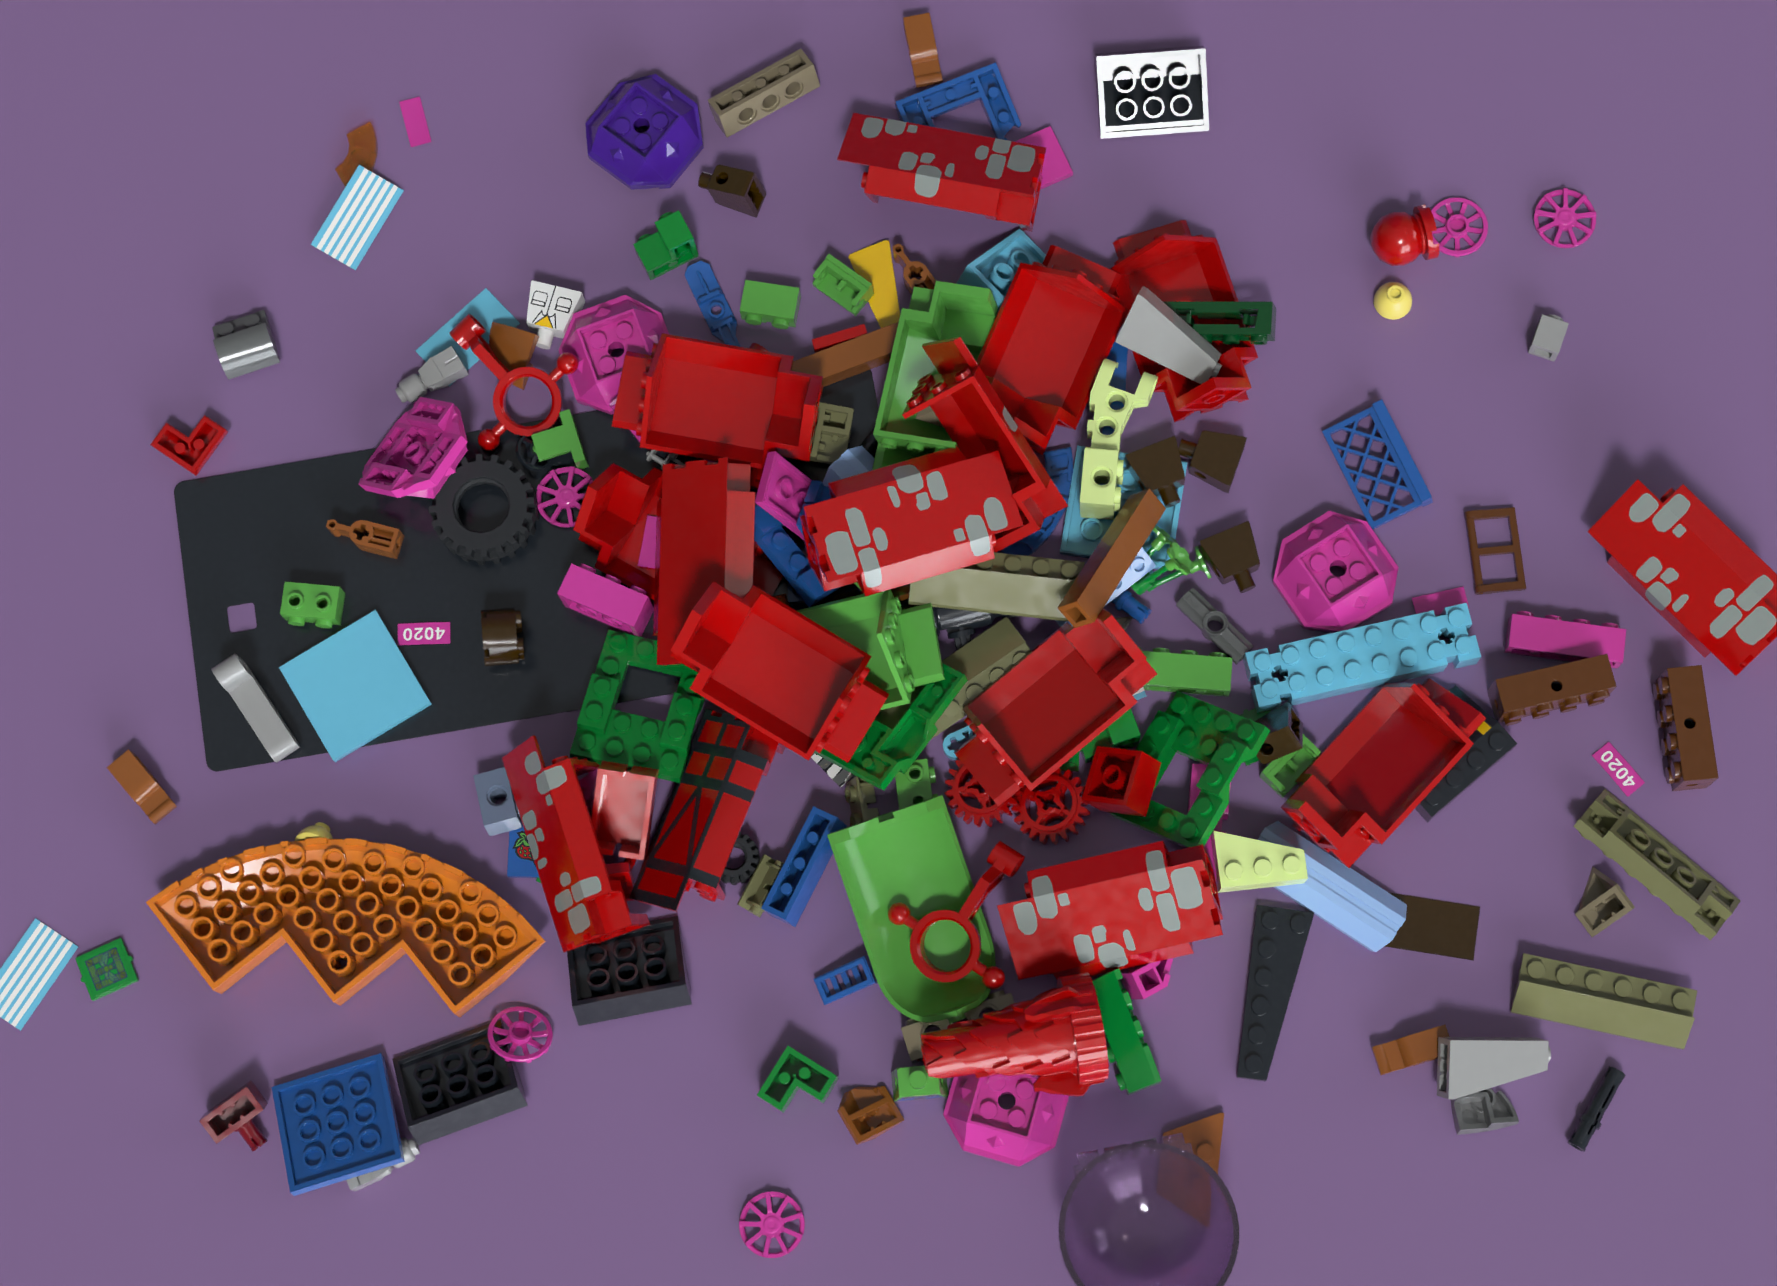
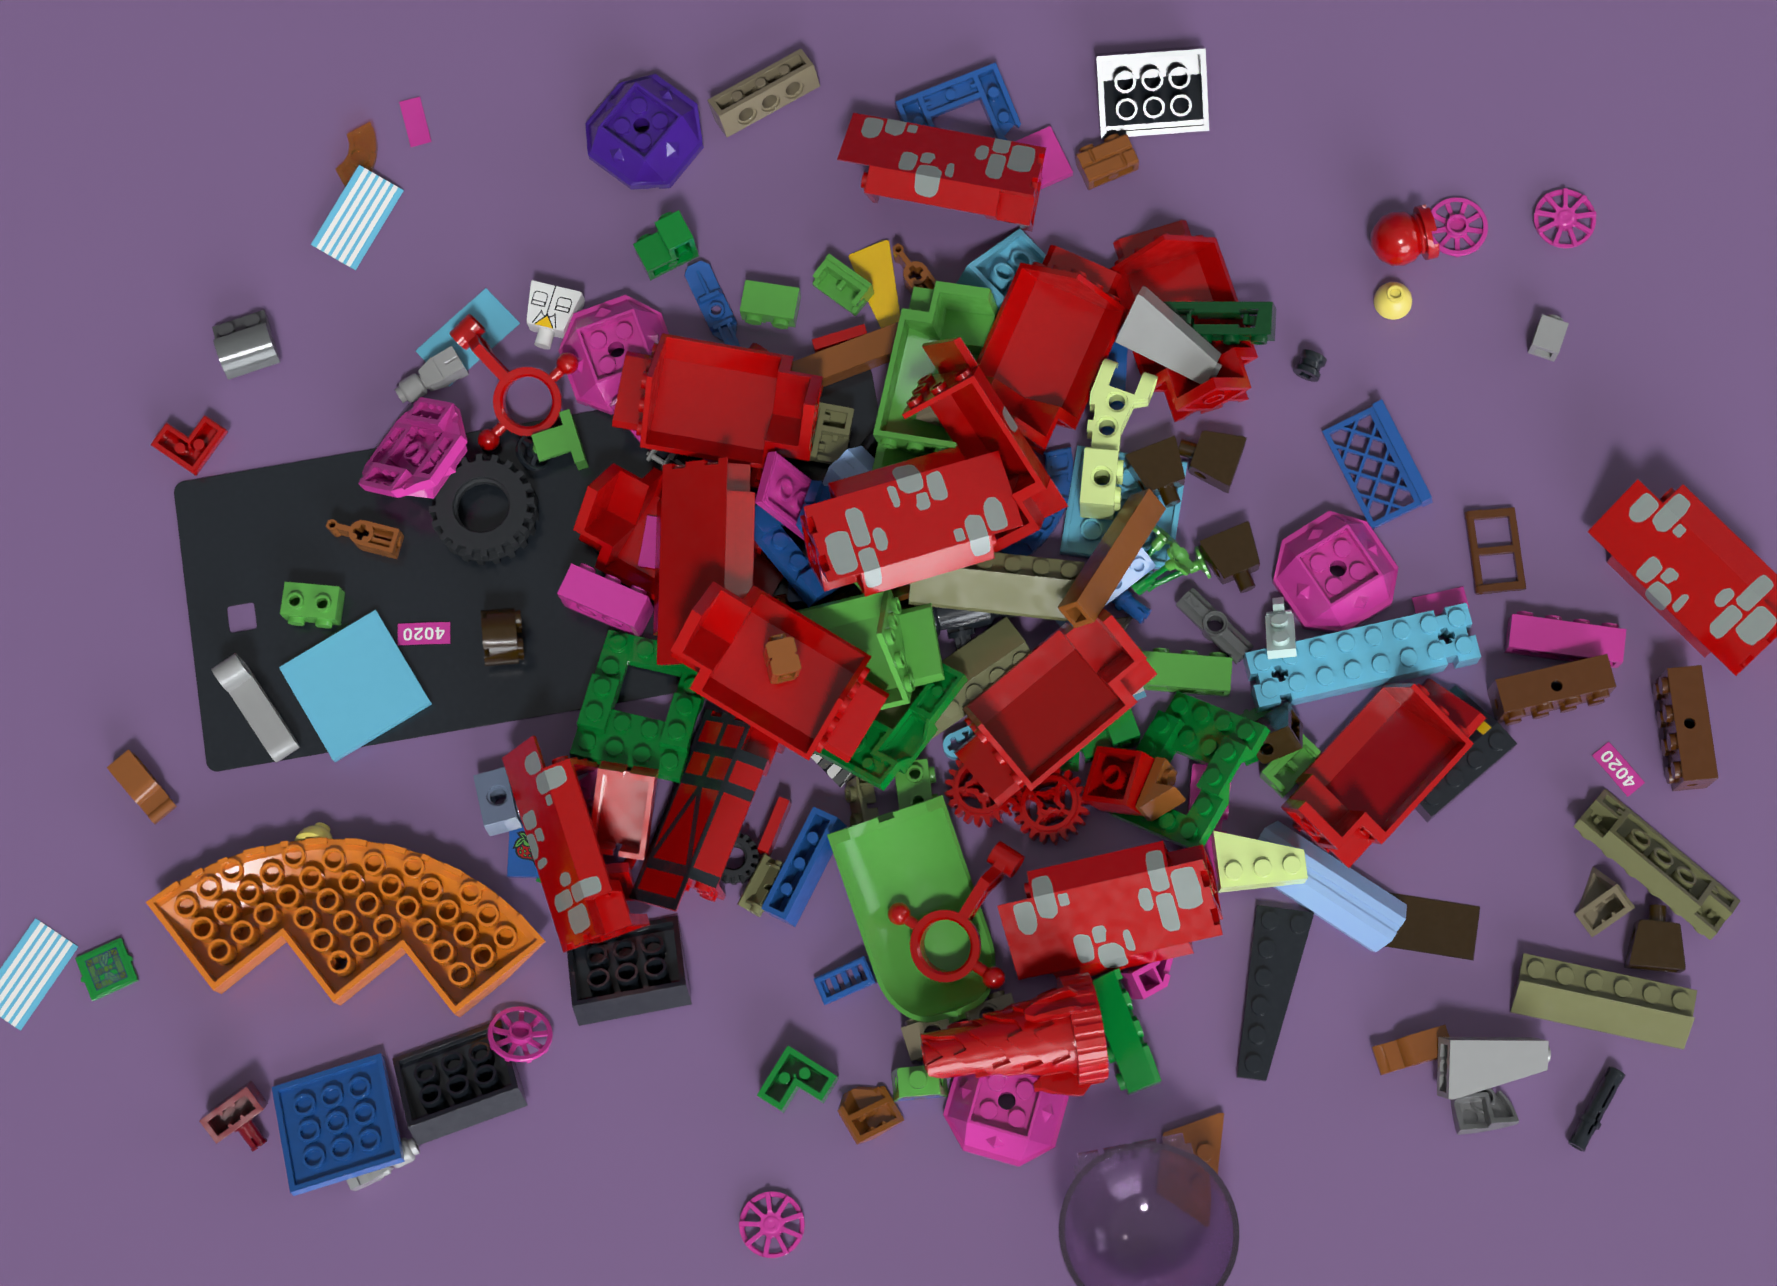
dark orange brick [489,322,539,390] -> none
dark pink wheel [536,466,593,528] -> none
dark brown torso [698,165,766,218] -> none
dark orange piece [903,13,943,88] -> none
none -> red tile [757,796,791,857]
none -> dark orange brick [763,634,801,685]
none -> dark orange brick [1076,134,1139,190]
none -> dark orange slope [1135,757,1186,821]
none -> light aqua hinge [1265,597,1297,659]
none -> black wheel [1293,349,1327,382]
none -> dark brown torso [1624,904,1686,973]

